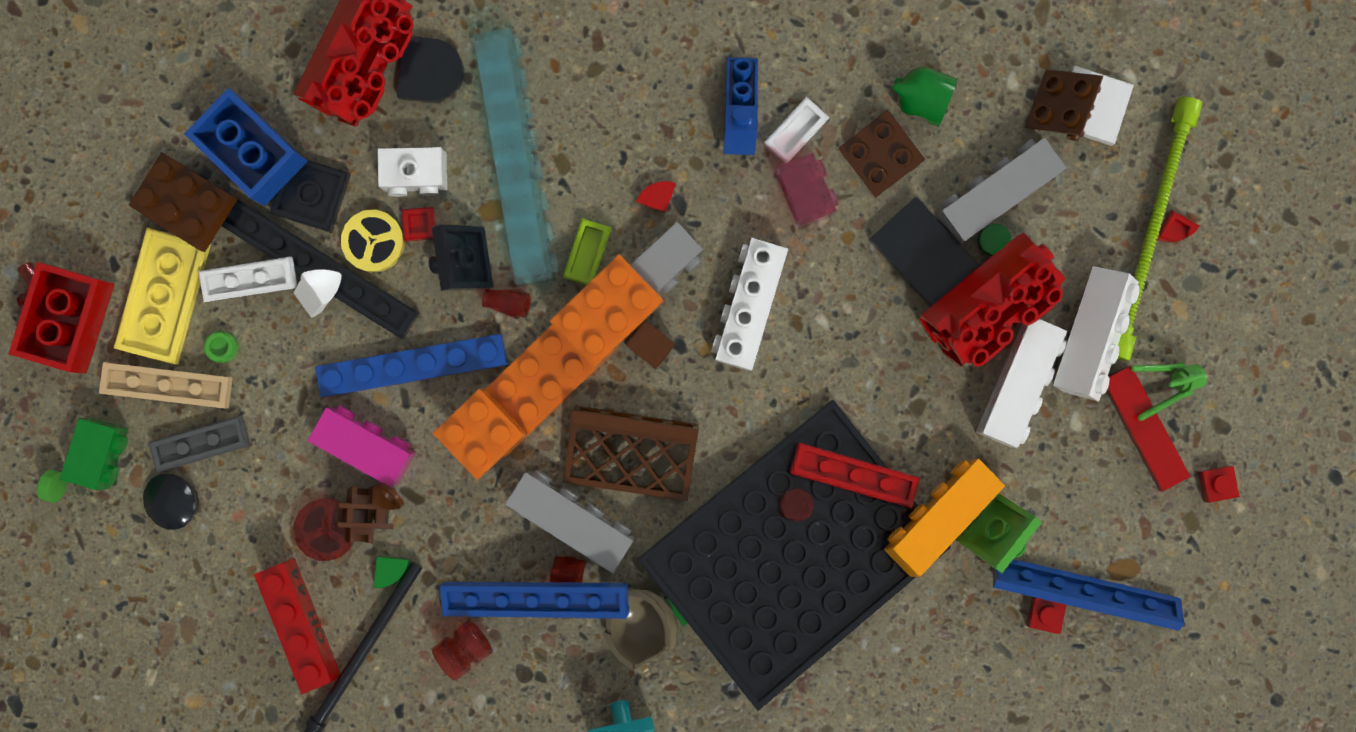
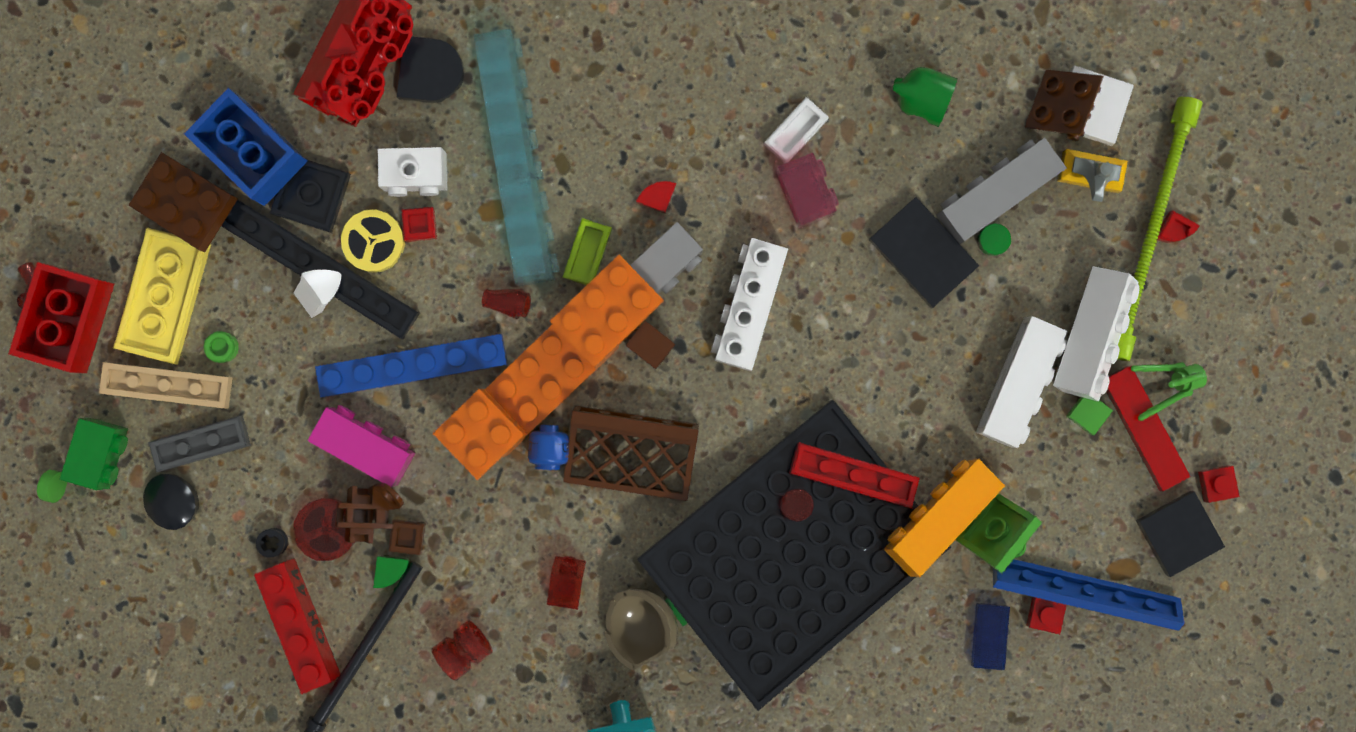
white tile [198,257,297,302] -> none
black tile [428,224,494,291] -> none
blue plate [440,582,630,619] -> none
light grey brick [505,470,634,573] -> none
blue slope [724,57,758,155] -> none
reddish brown hinge [838,109,926,198] -> none
red brick [919,233,1065,367] -> none
none -> black bush [256,528,289,558]
none -> reddish brown tile [389,519,426,555]
none -> blue head [528,425,569,470]
none -> clear blue tile [971,603,1010,670]
none -> piece [1057,149,1128,202]
none -> bright green tile [1066,397,1113,435]
none -> black tile [1136,491,1225,577]

